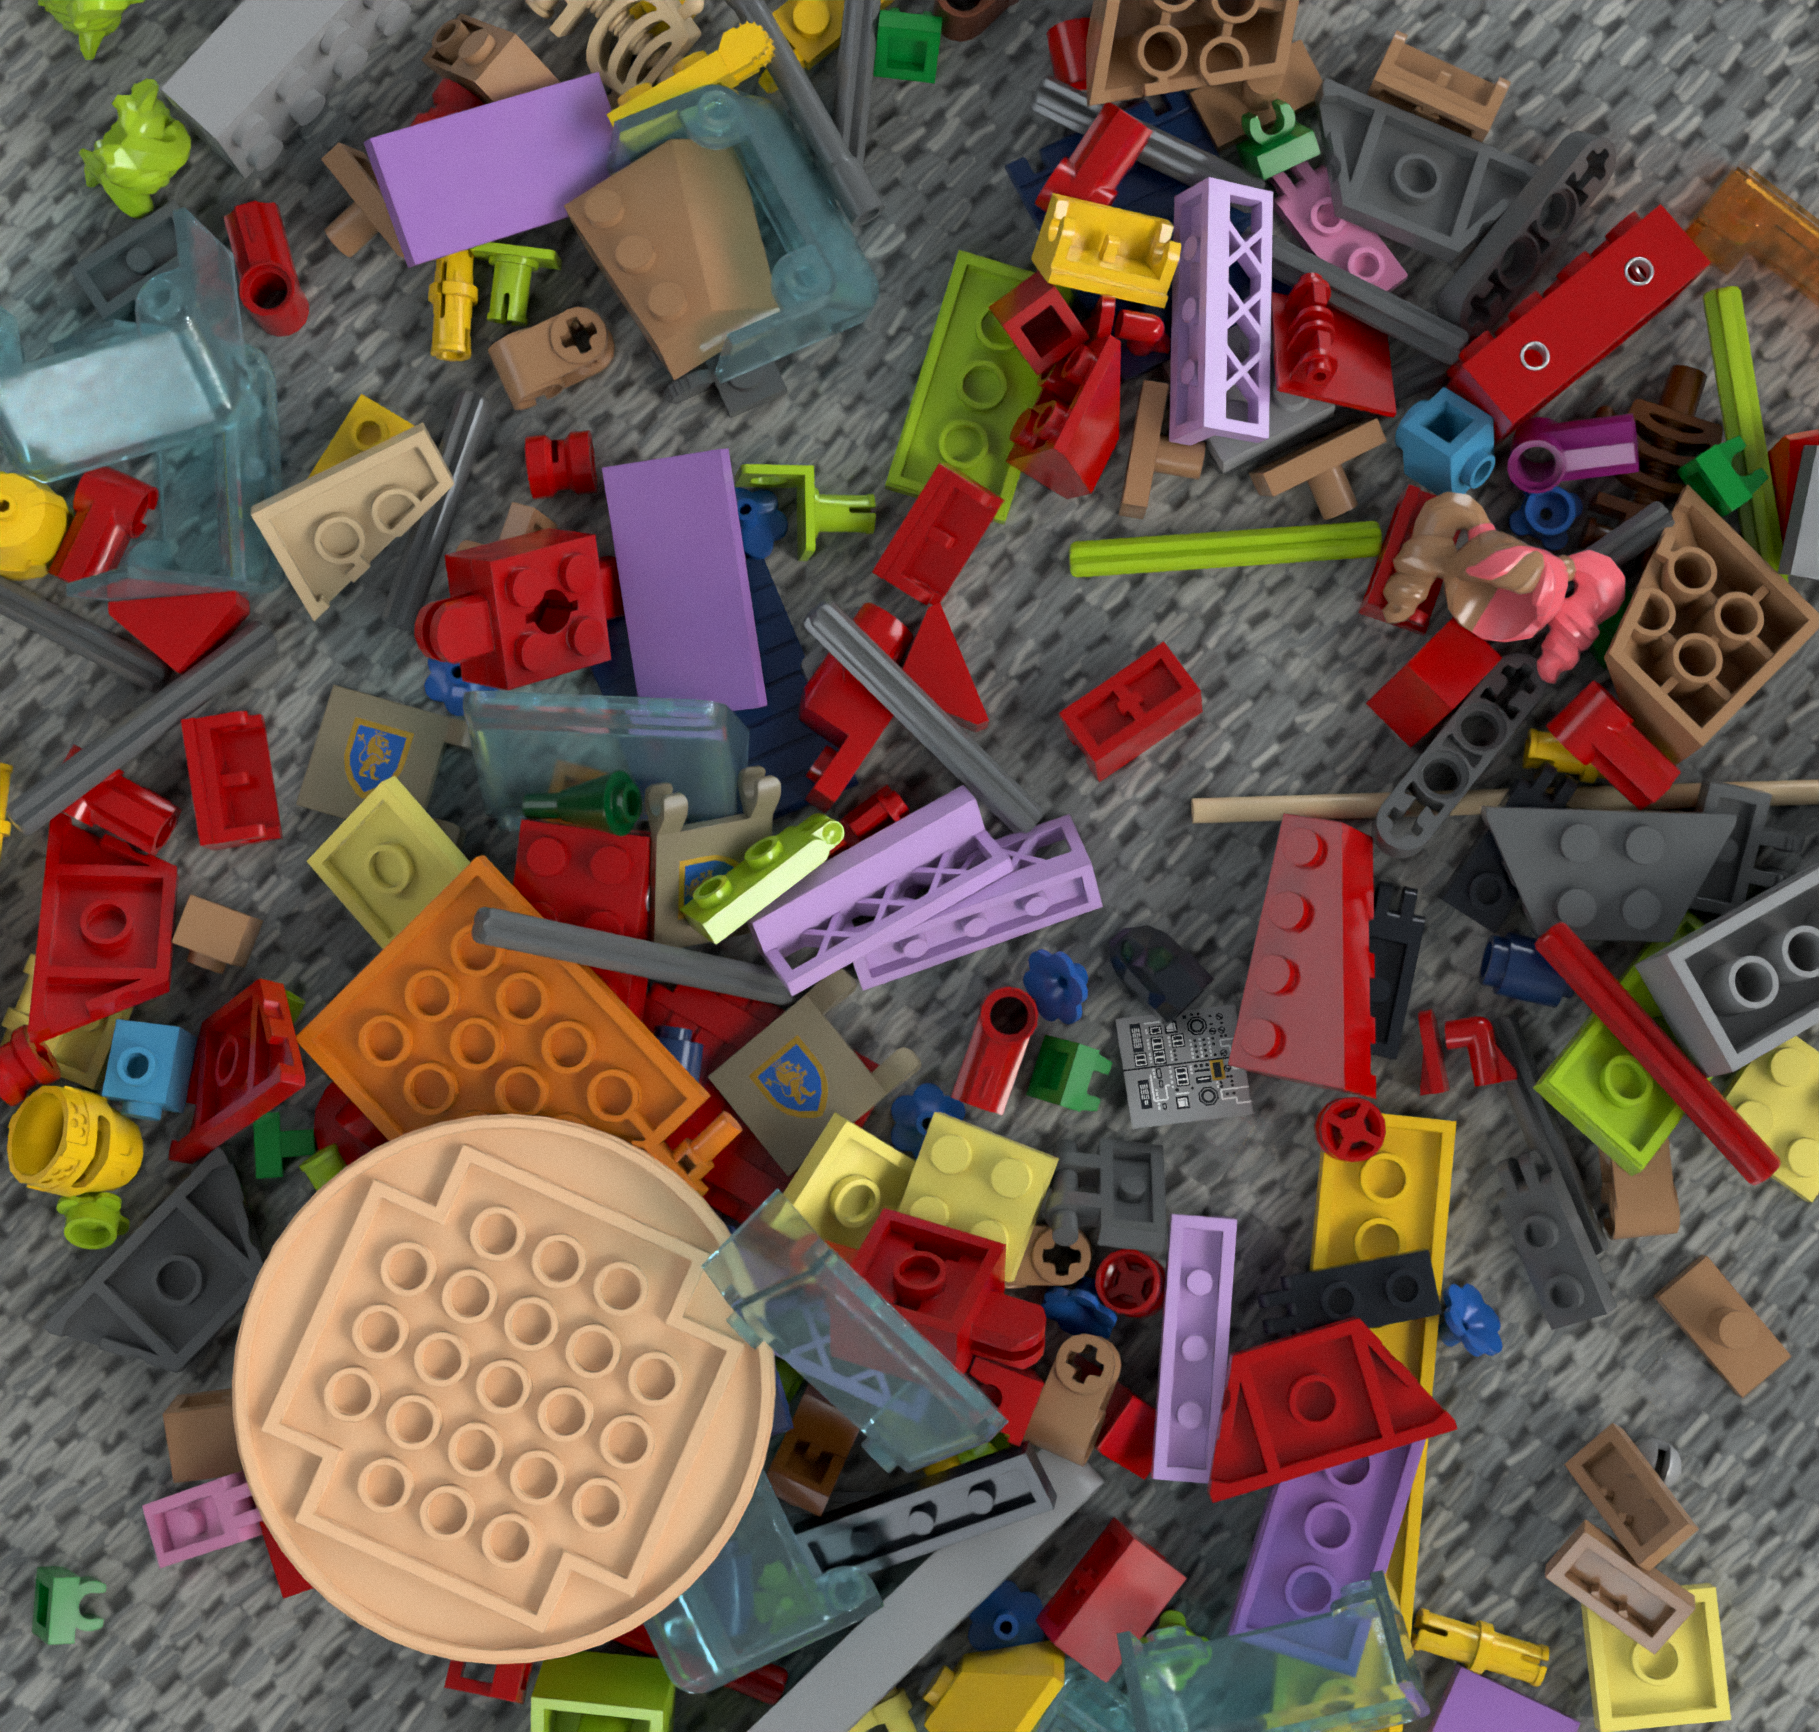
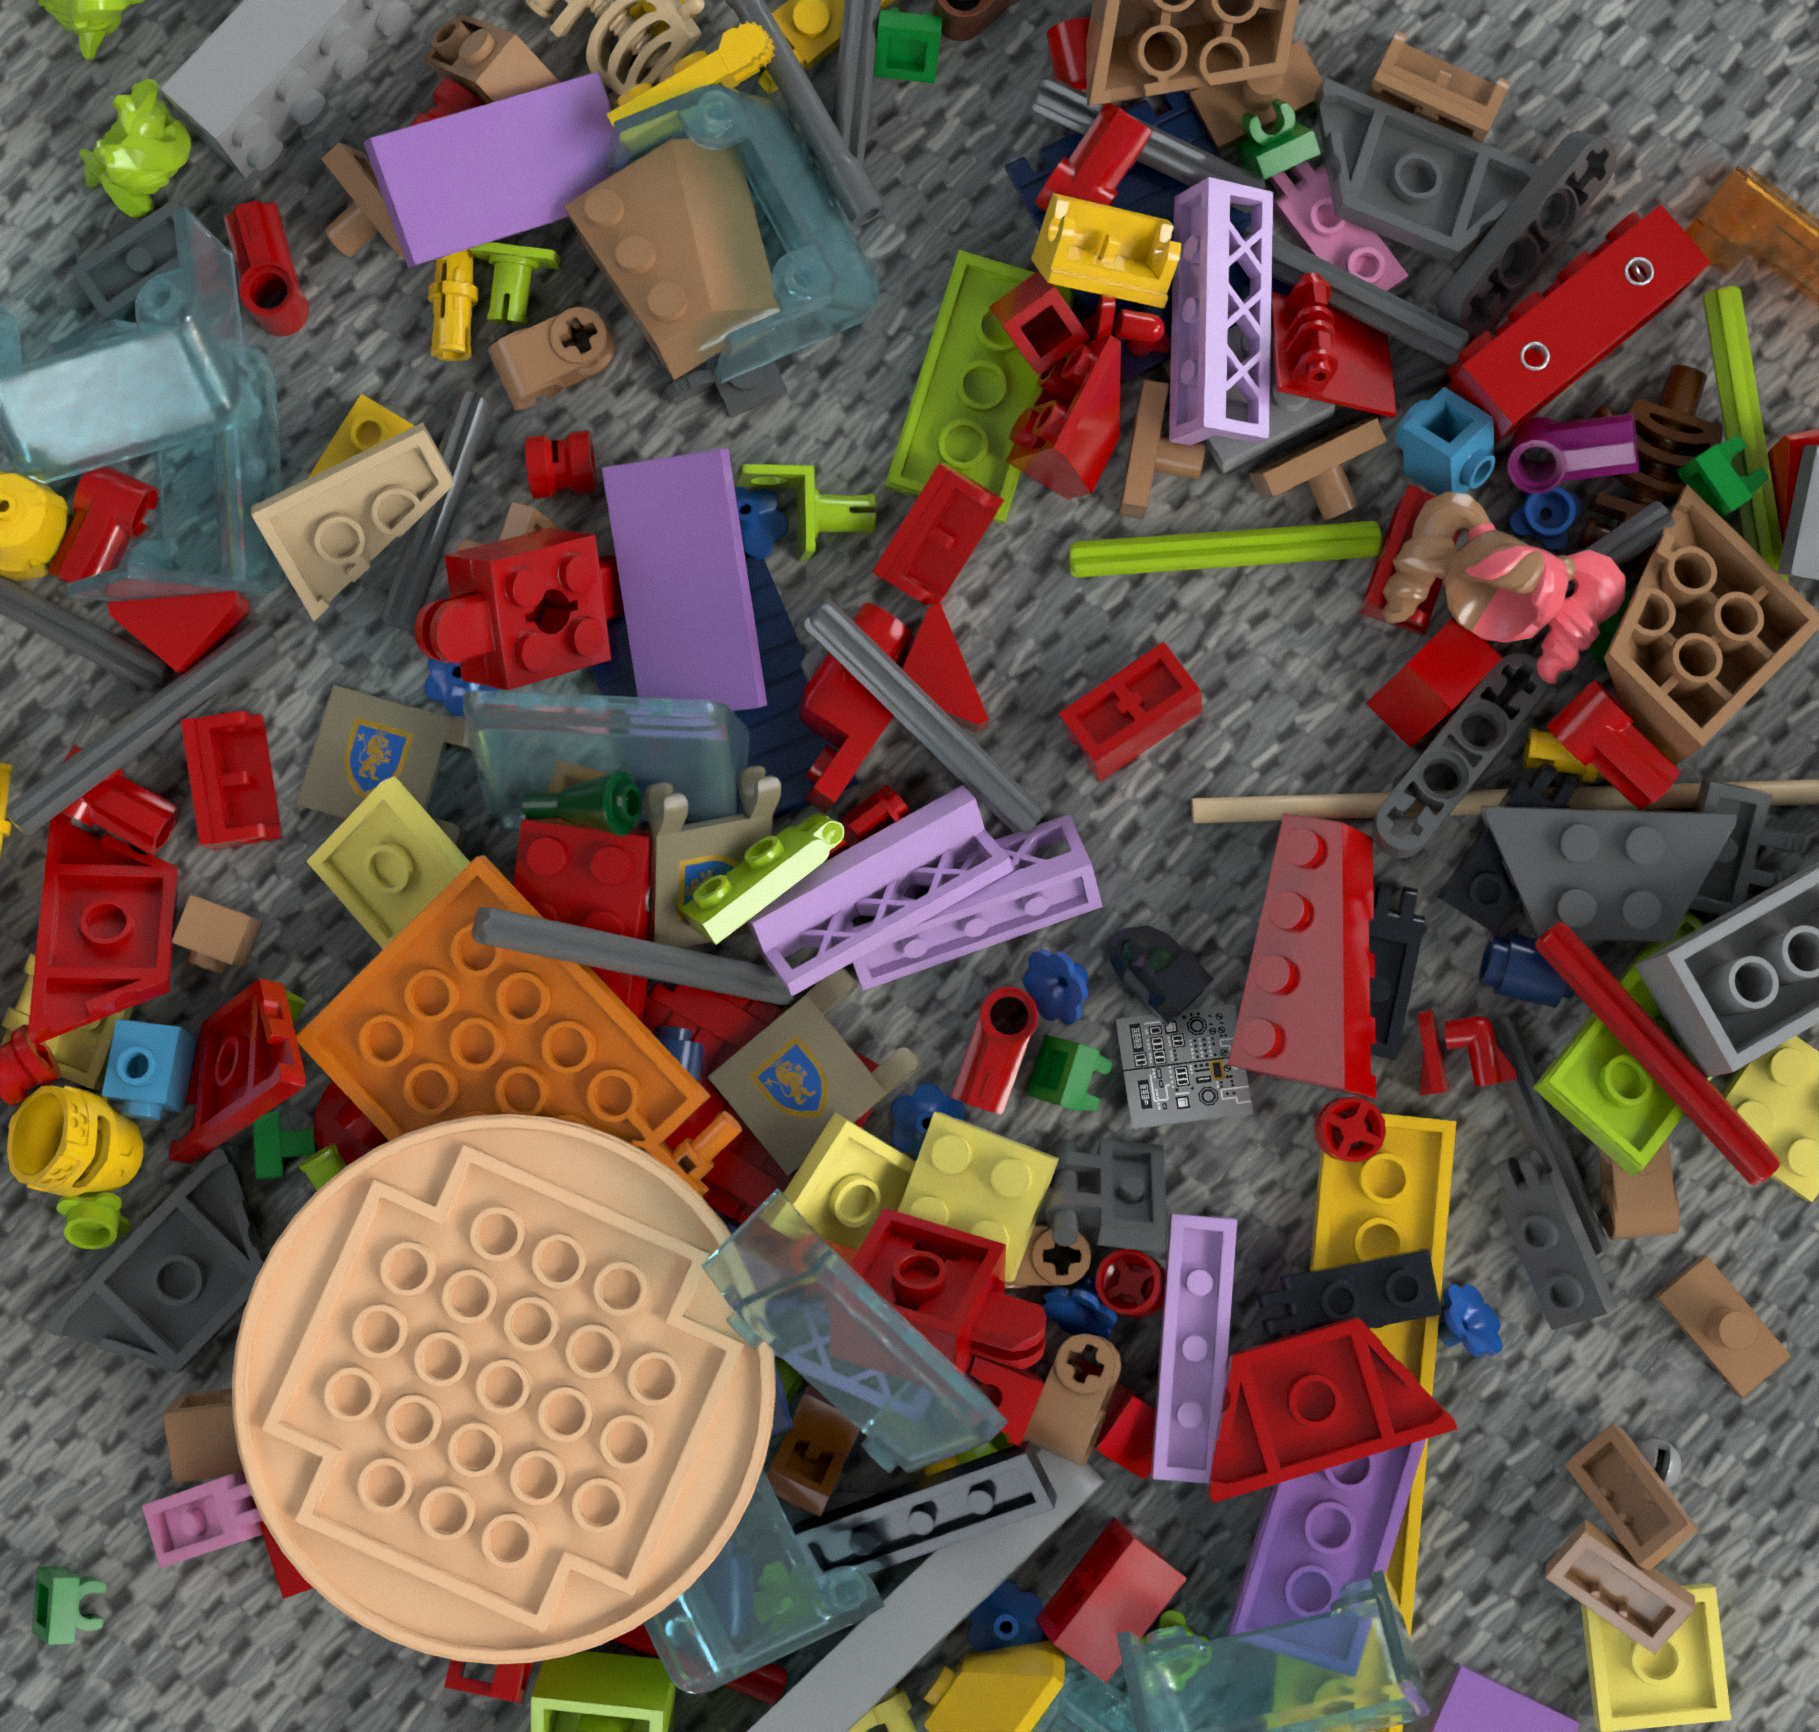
yellow pin [1410,1608,1549,1687] -> none

